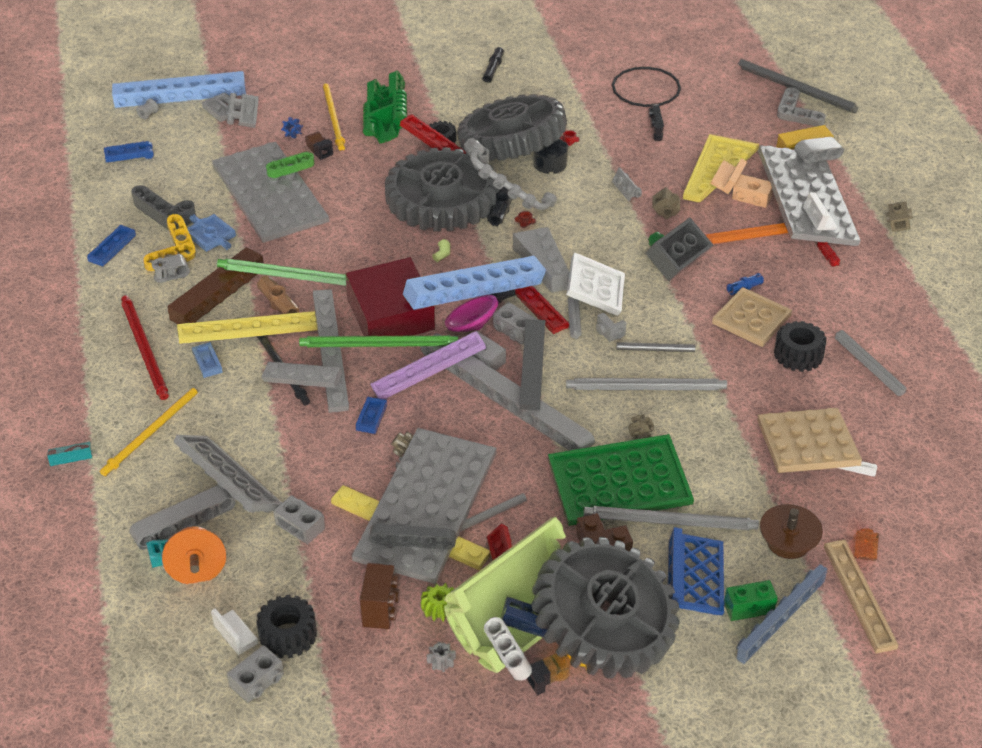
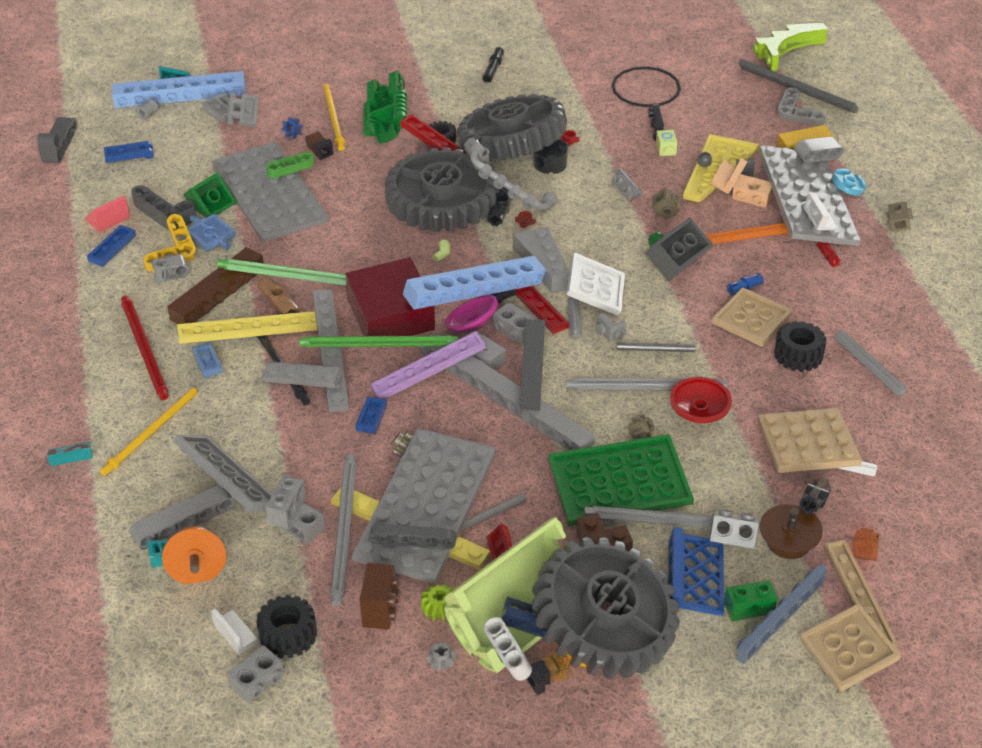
none -> dark grey beam [37,117,77,163]
none -> coral slope [85,196,130,233]
none -> teal slope [158,66,191,79]
none -> green slope [183,172,237,218]
none -> light grey brick [266,475,306,529]
none -> light grey piece [330,454,356,606]
none -> yellowish green brick [656,130,677,156]
none -> red dish [670,377,732,423]
none -> dark grey hinge [698,152,712,167]
none -> light grey brick [709,509,759,549]
none -> dark grey tile [736,159,755,176]
none -> lime arch [753,23,827,71]
none -> black piece [799,478,832,515]
none -> tan plate [800,603,901,692]
none -> medium azure tile [832,168,866,196]

